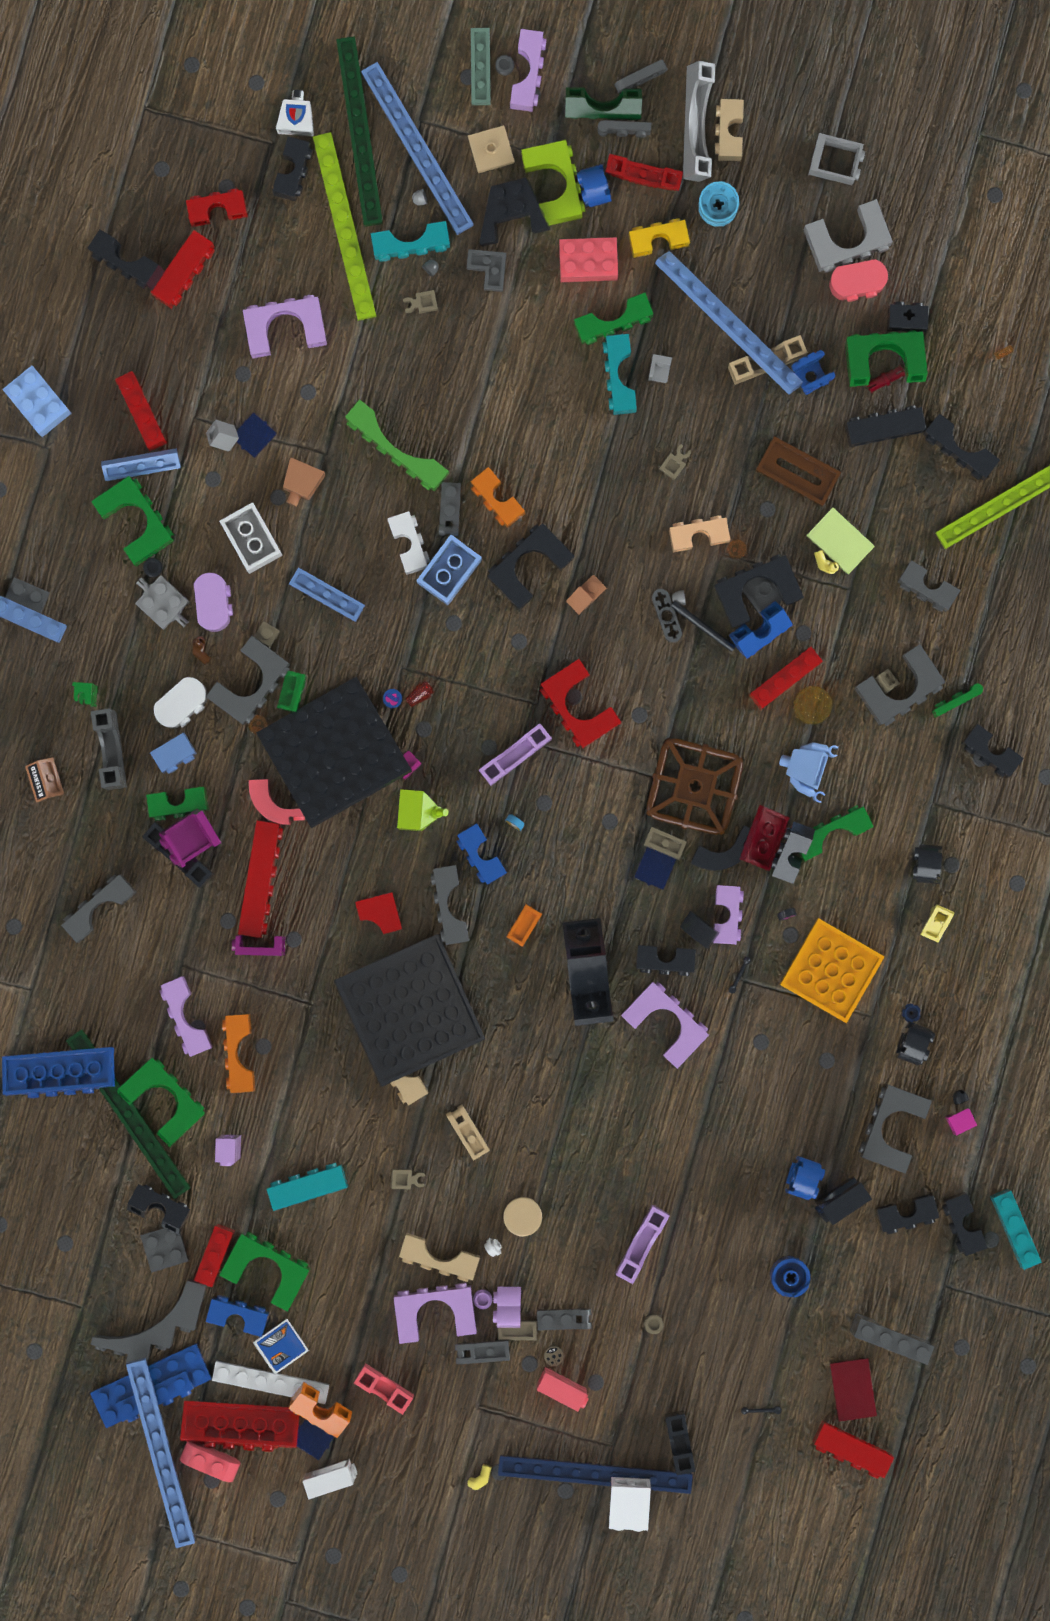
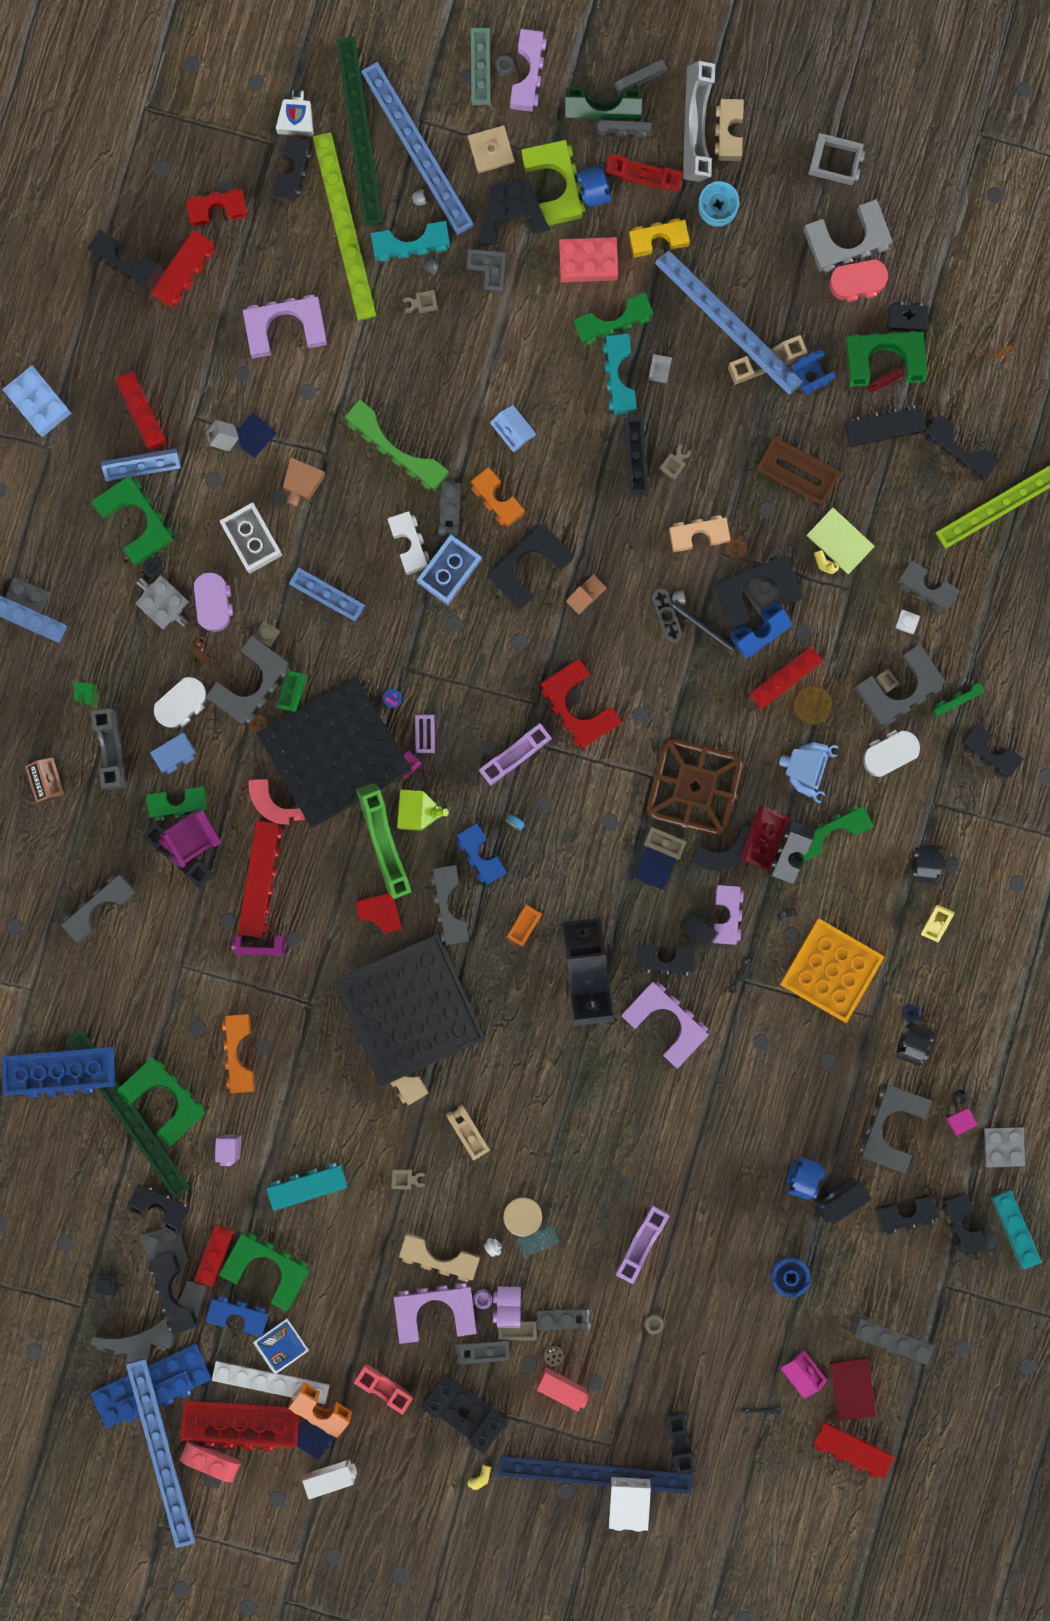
lavender arch [160,976,213,1057] -> none
clear red cone [405,681,434,707] -> none
none -> black plate [95,1273,117,1296]
none -> black arch [149,1252,199,1335]
none -> bright green arch [356,783,411,899]
none -> lavender tile [415,715,435,754]
none -> black plate [421,1372,507,1455]
none -> light blue panel [490,405,536,452]
none -> clear light blue slope [517,1225,559,1257]
none -> black brick [624,417,649,498]
none -> dark pink panel [781,1350,828,1398]
none -> white brick [863,730,920,777]
none -> white plate [895,610,920,635]
none -> light grey plate [984,1127,1025,1167]

